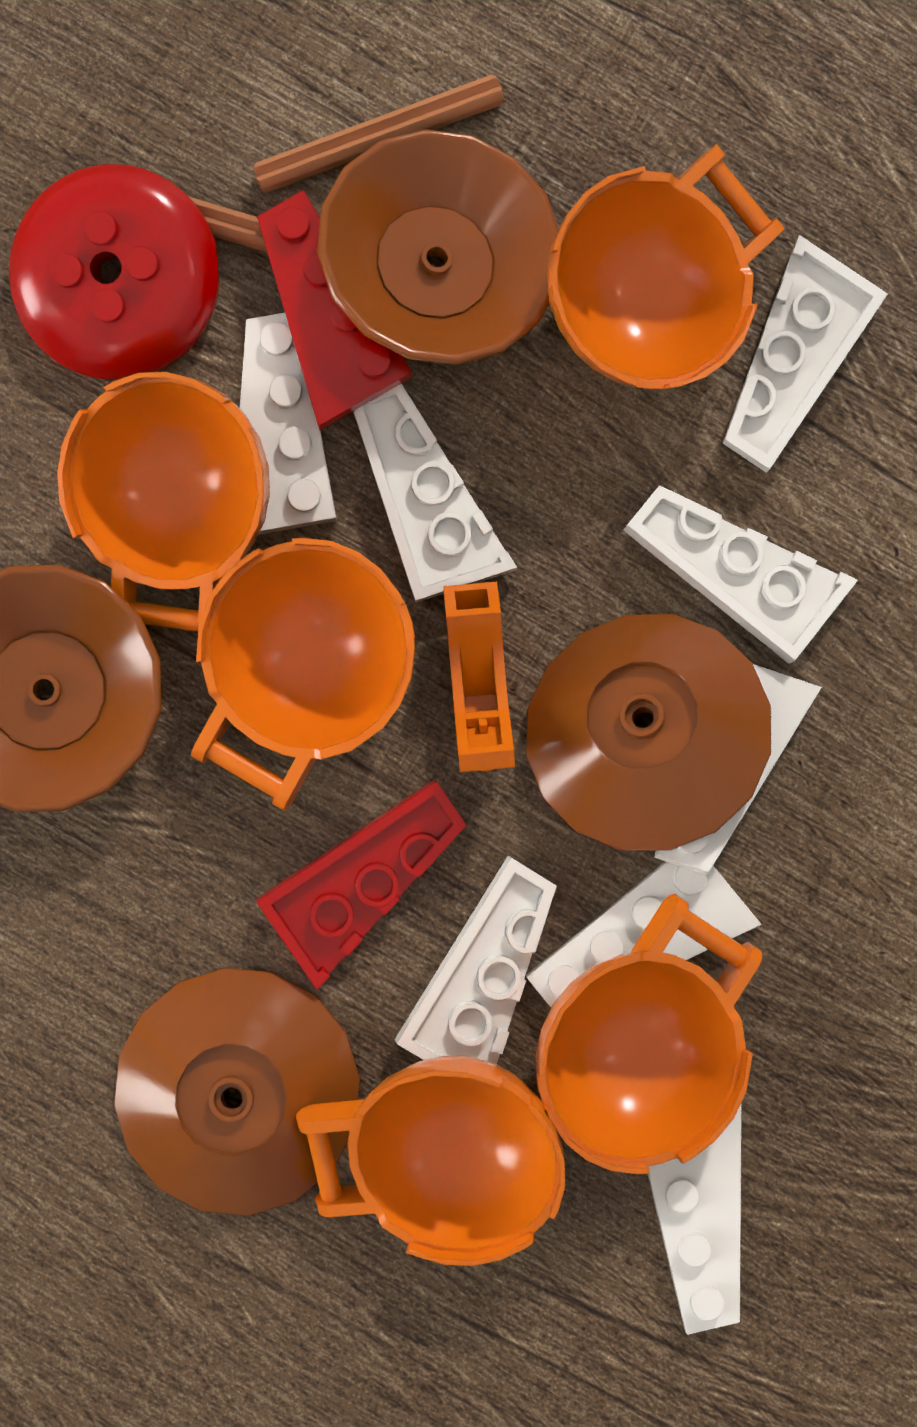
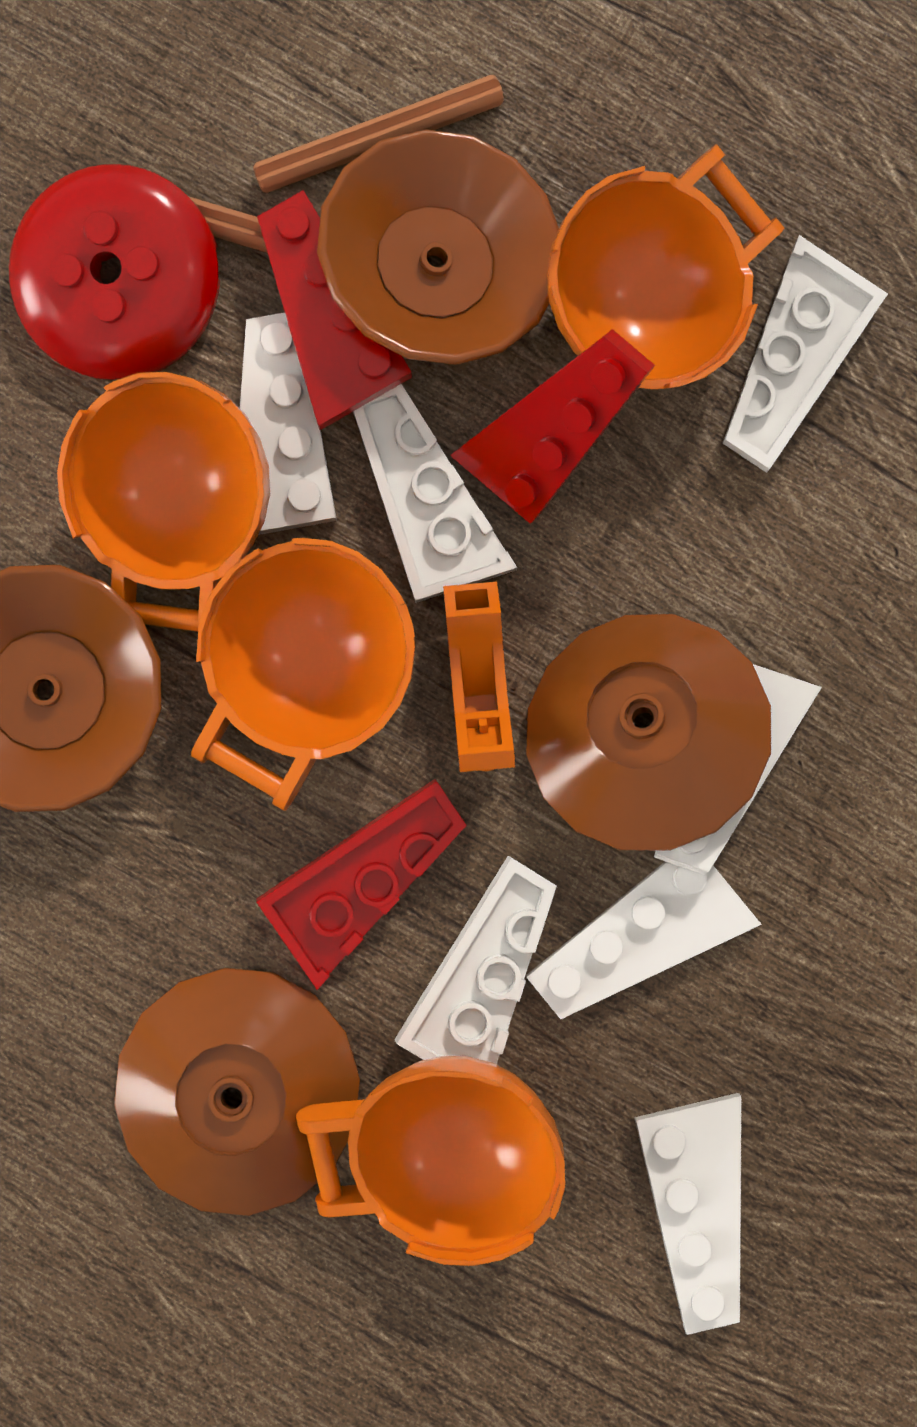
orange windscreen [535,894,763,1174] -> none
white wing [623,485,858,664] -> none
none -> red wing [450,329,655,524]

